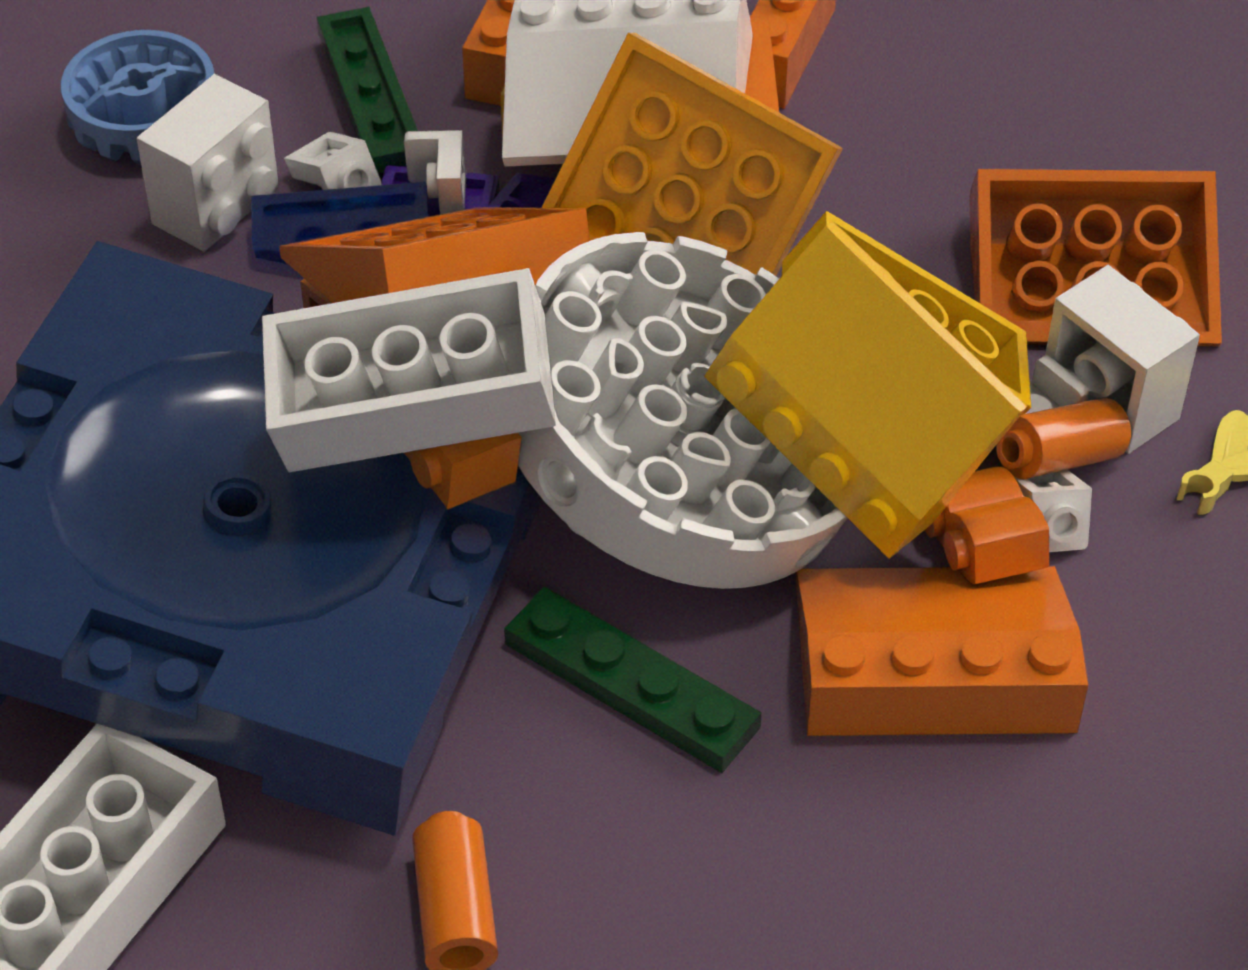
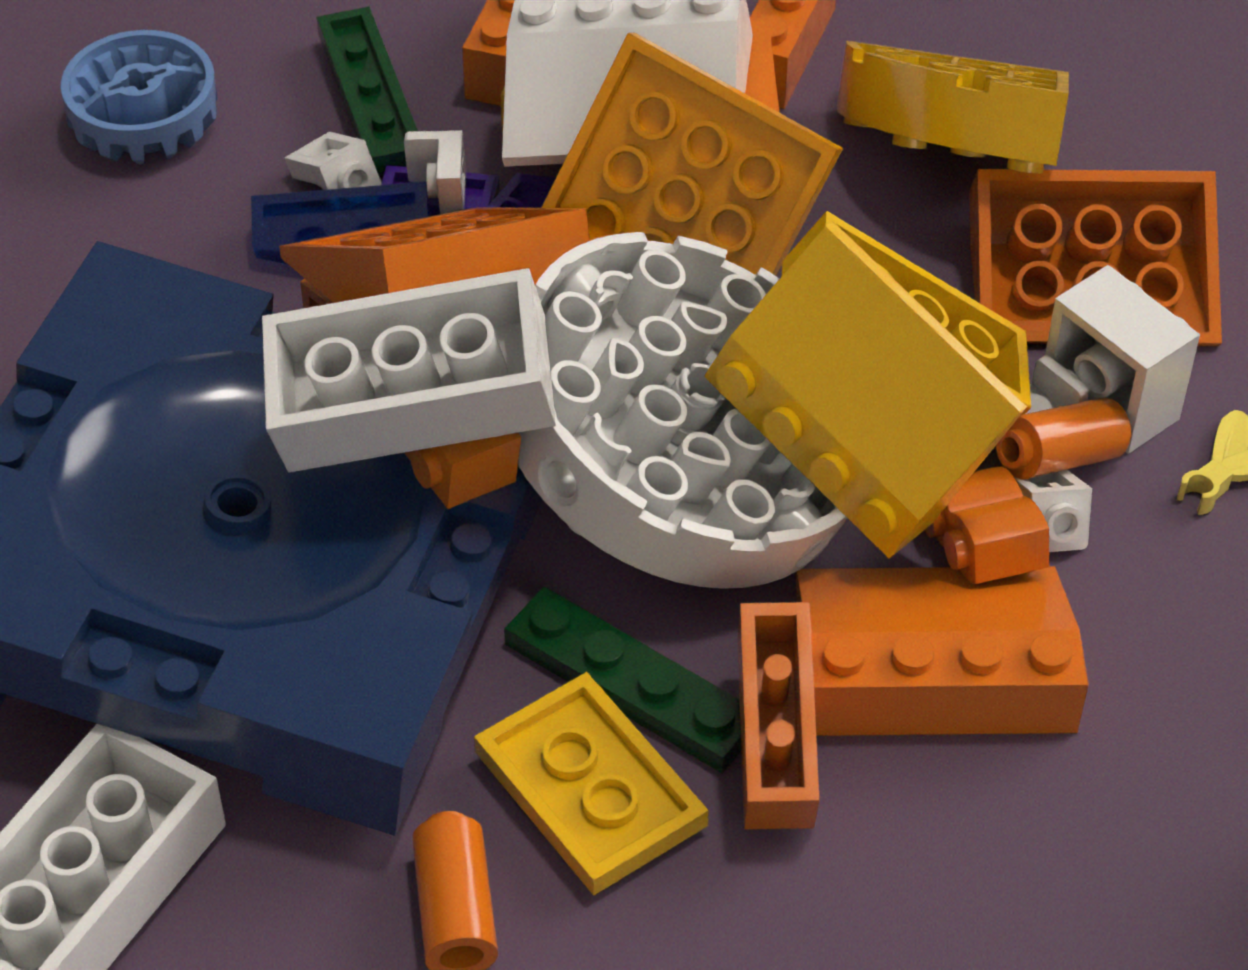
white brick [136,74,279,252] -> none
none -> yellow plate [474,672,709,896]
none -> orange brick [737,602,819,829]
none -> yellow brick [837,41,1069,173]

